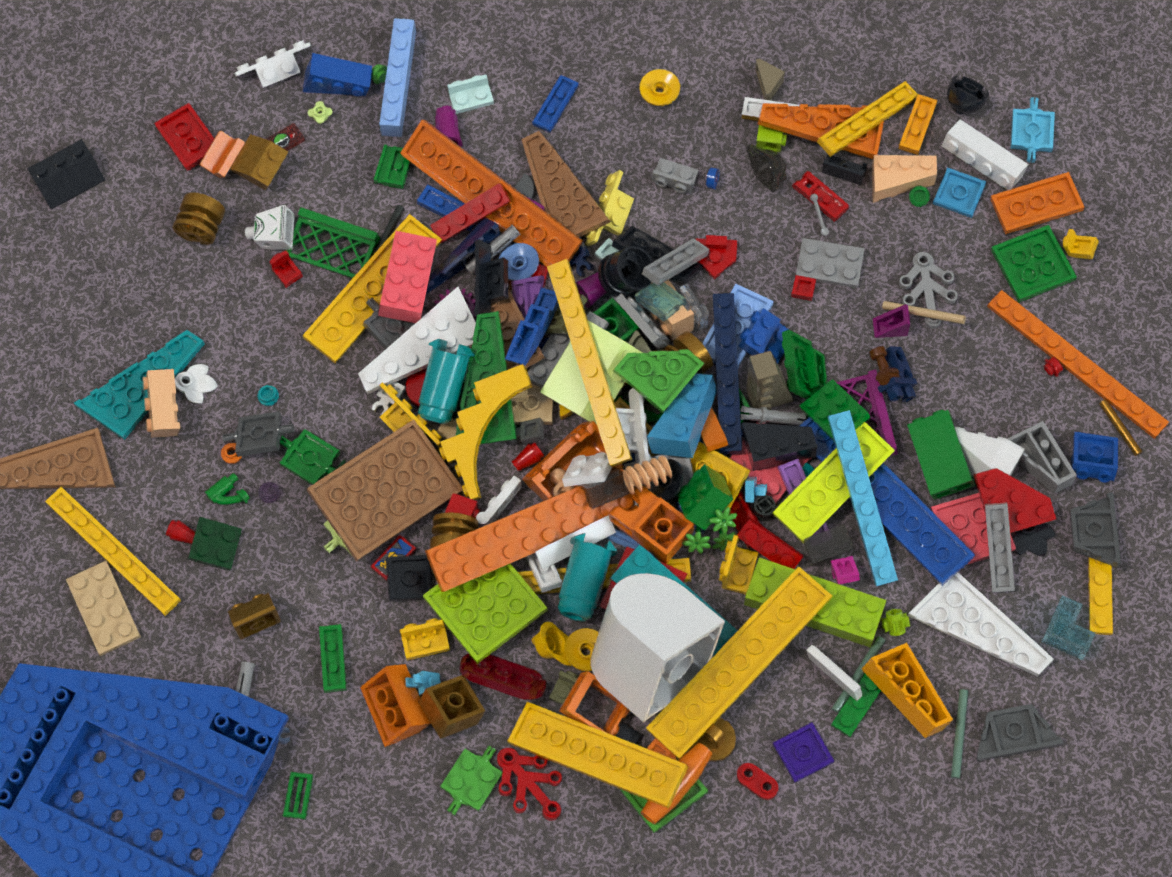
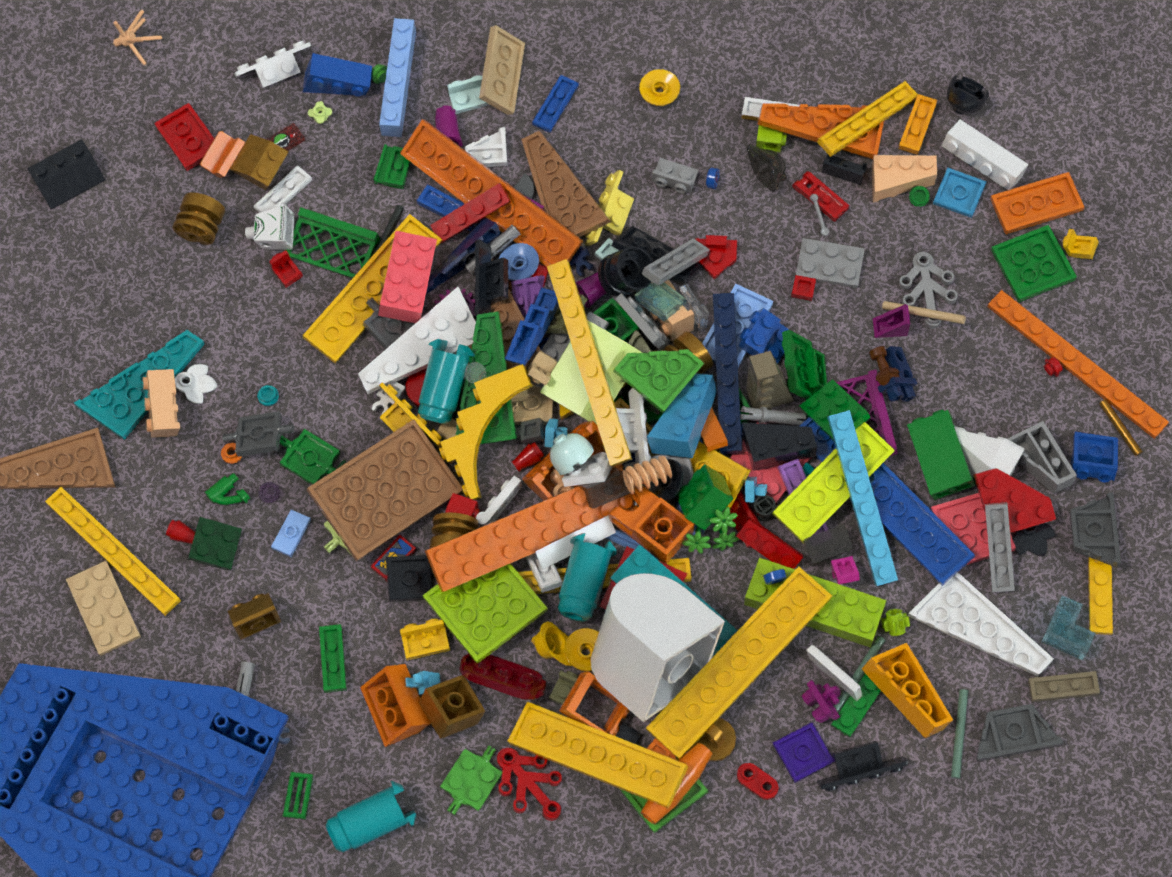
yellow bracket [719,535,758,595] -> none
dark tan slope [755,59,785,101] -> none
medium azure plate [1010,97,1055,163] -> none
none -> light nougat plant [113,10,162,65]
none -> white tile [254,165,312,213]
none -> light blue plate [271,510,311,557]
none -> teal piece [325,780,417,852]
none -> clear tile [464,362,487,384]
none -> white wing [465,127,507,167]
none -> tan plate [479,25,525,115]
none -> tan bracket [528,351,557,385]
none -> medium azure tile [545,418,568,448]
none -> light aqua cylinder [550,433,594,475]
none -> blue tile [763,569,787,585]
none -> magenta hips [801,680,841,723]
none -> black bracket [817,741,909,791]
none -> dark tan plate [1028,671,1100,702]

